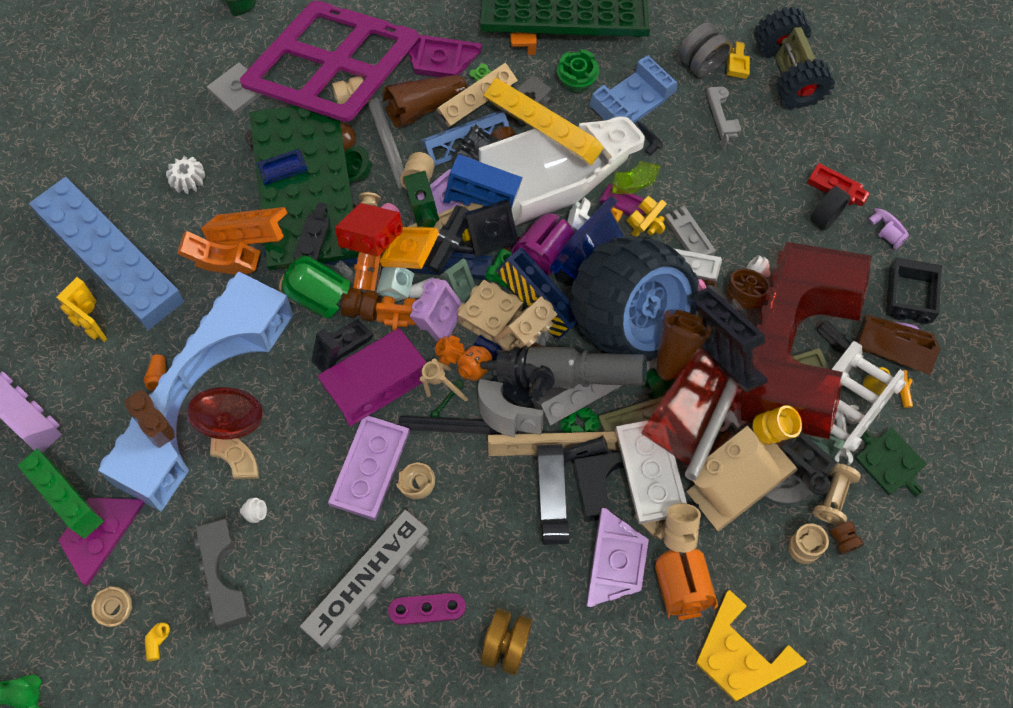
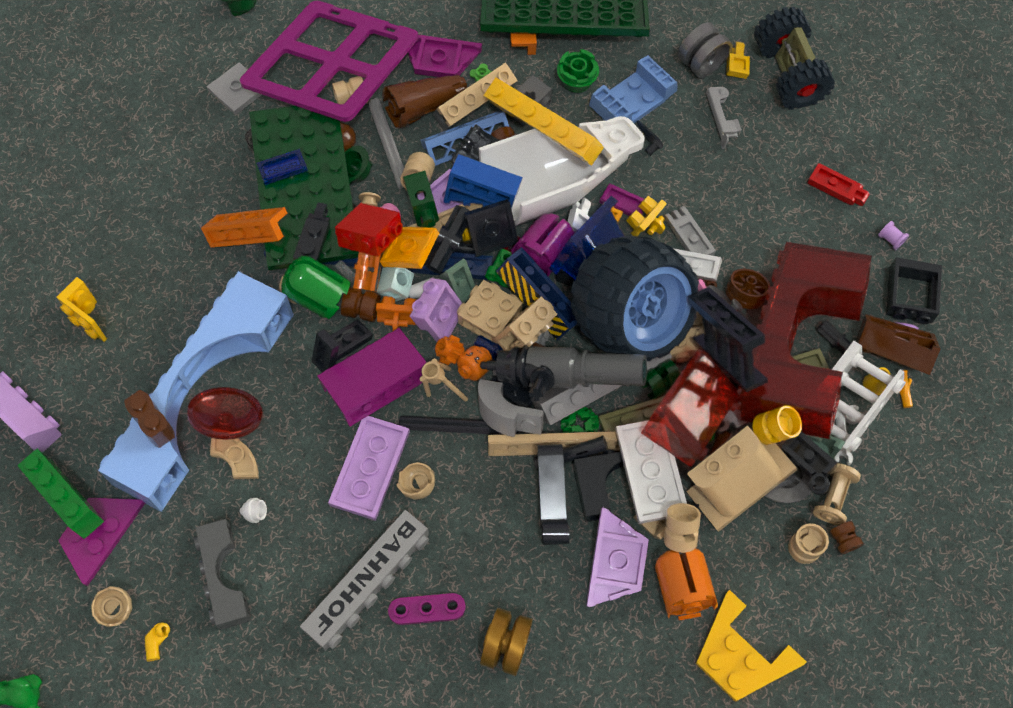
medium blue brick [29,176,184,330] -> none
orange cone [143,355,167,391] -> none
white gear [166,156,205,195] -> none
orange arch [177,231,260,275] -> none
dark green hinge [430,380,464,417] -> none
clear neon green tile [612,161,661,194] -> none
reddish brown cone [655,310,712,380] -> none
light grey piece [685,377,739,481] -> none
white plate [746,255,770,278] -> none
black tyre [810,186,851,230] -> none
dark green plate [855,428,927,497] -> none
lavender bar [868,208,908,234] -> none

